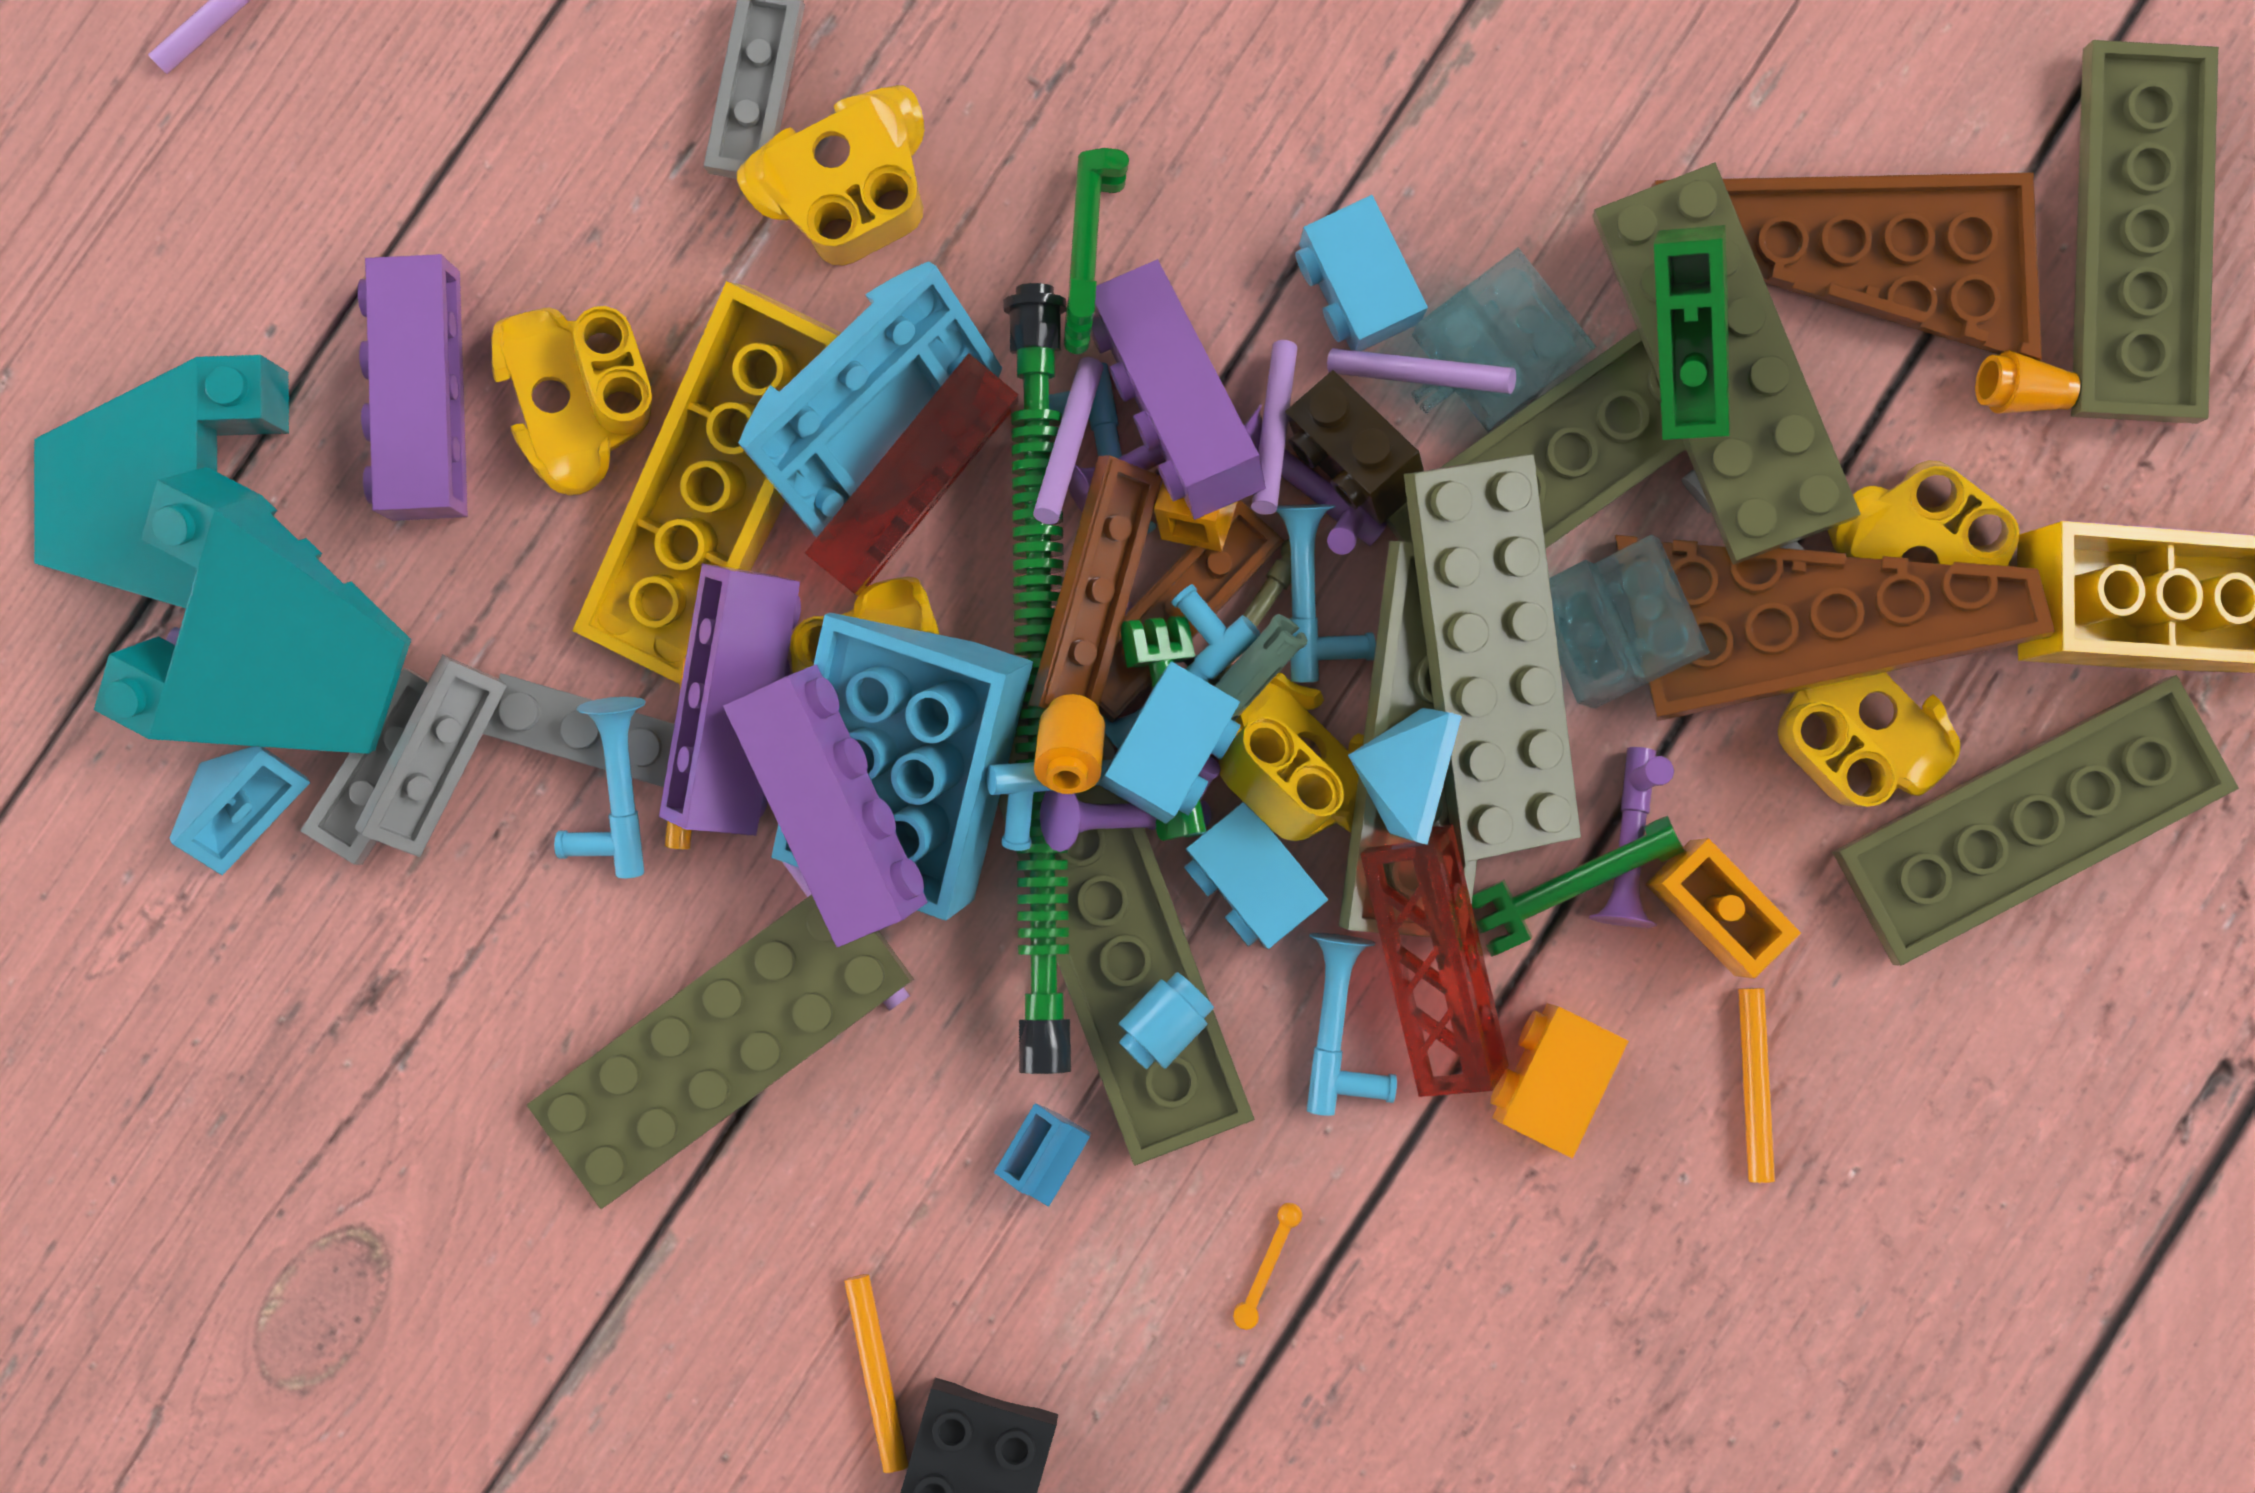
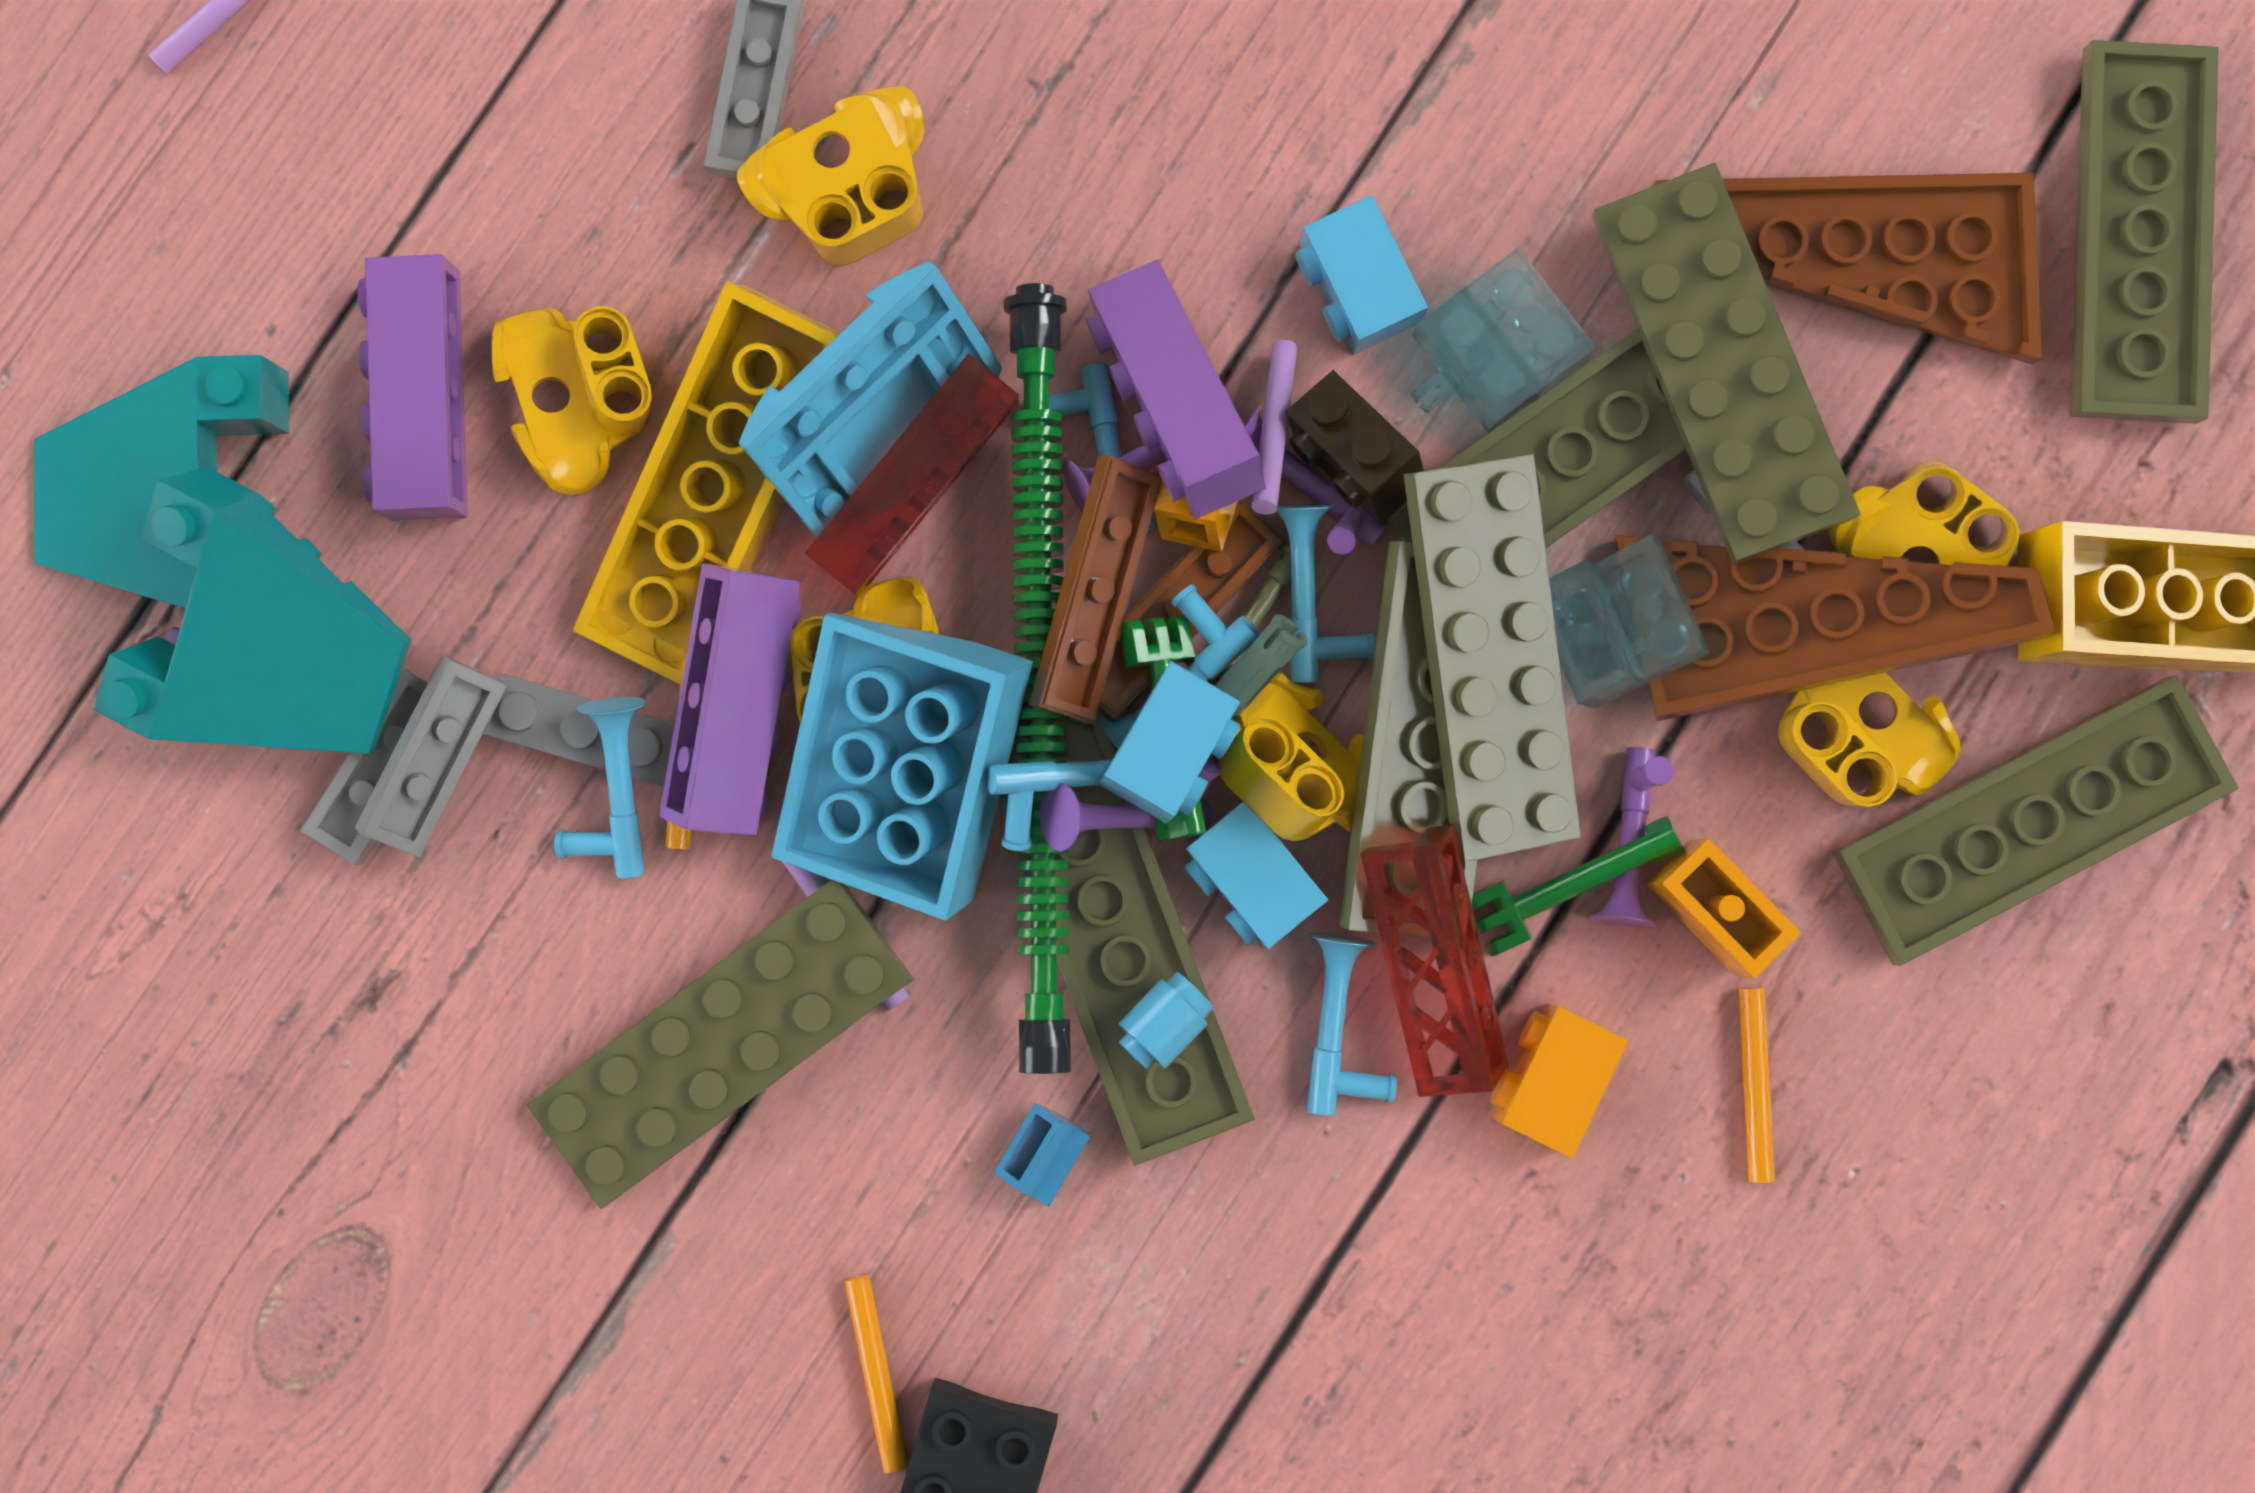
medium azure slope [169,746,310,875] -> none
medium lavender brick [723,664,928,947] -> none
lavender bar [1033,357,1103,524] -> none
light orange brick [1034,694,1105,794] -> none
green hinge [1064,148,1129,354] -> none
light orange hinge [1233,1203,1303,1330] -> none
lavender bar [1327,348,1516,394] -> none
medium azure slope [1348,708,1462,845] -> none
green slope [1654,225,1730,440] -> none
light orange cone [1975,350,2080,414] -> none

